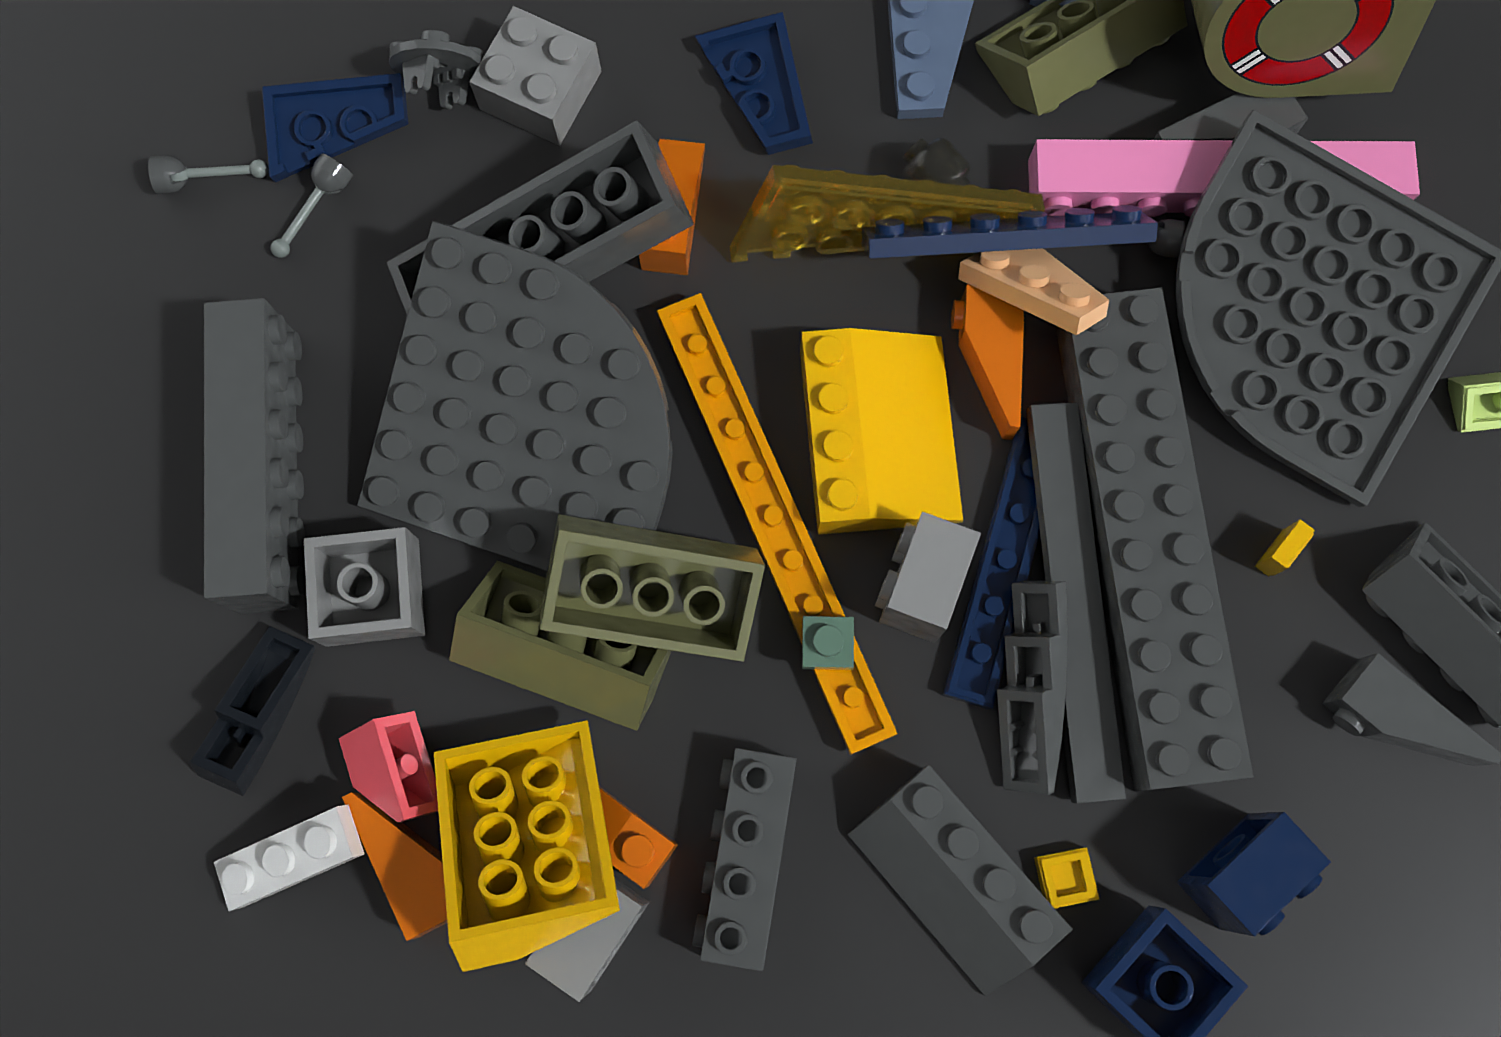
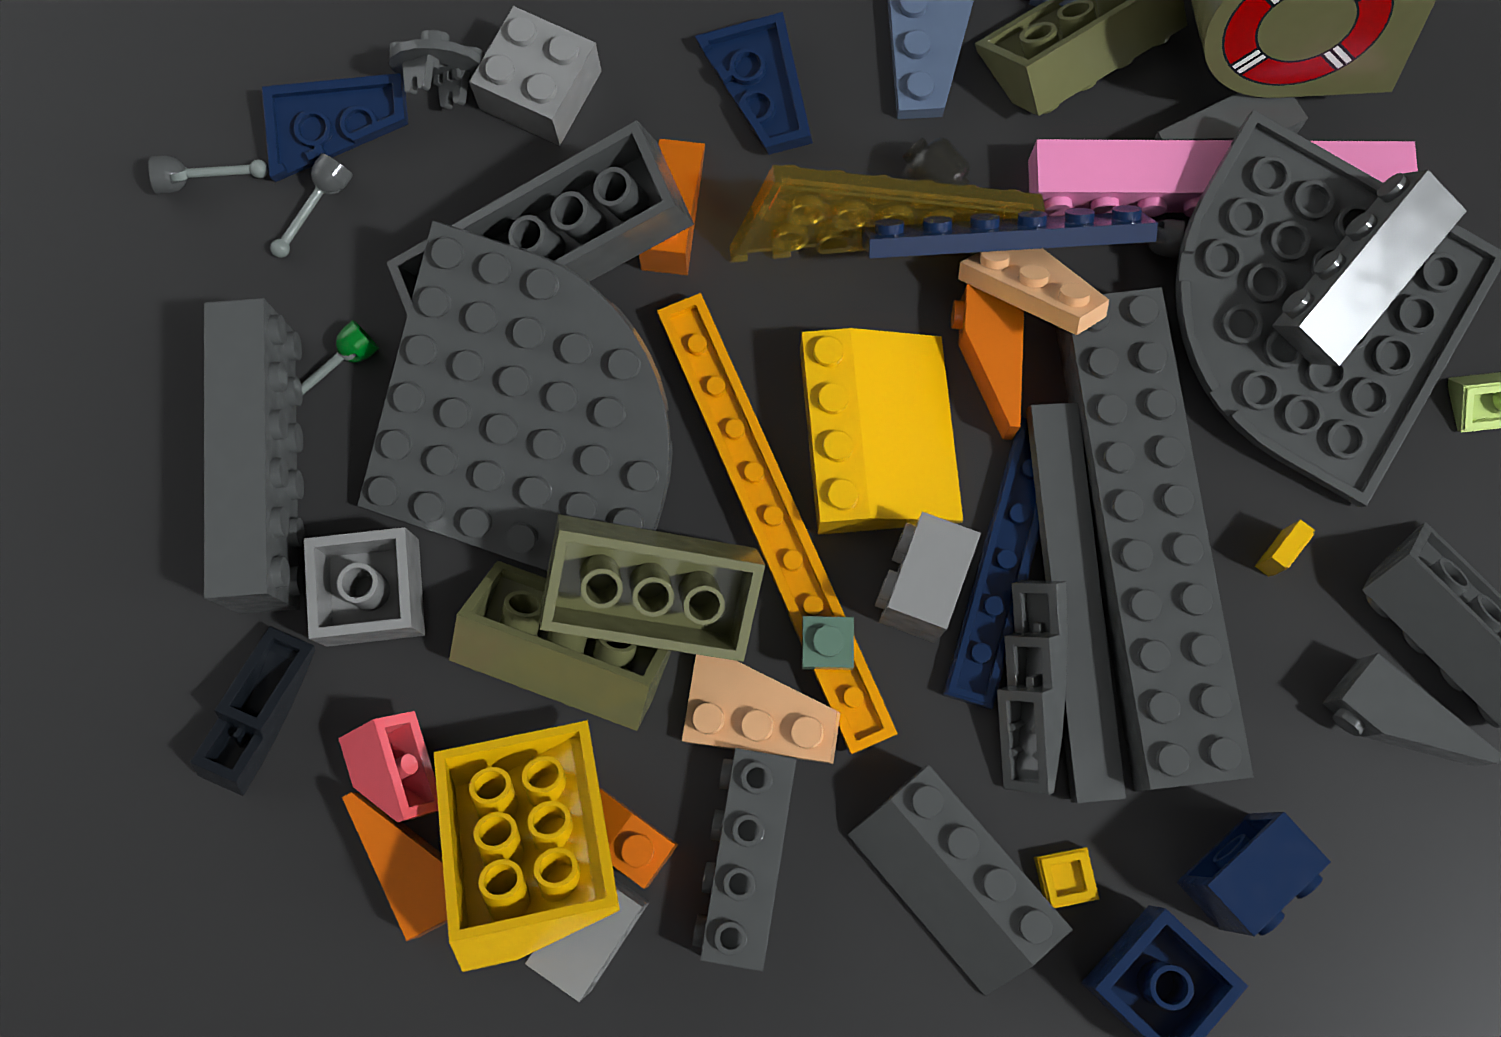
white plate [214,804,365,911] -> none
none -> green hinge [295,320,379,407]
none -> light nougat wing [682,654,840,764]
none -> brick [1272,170,1467,366]

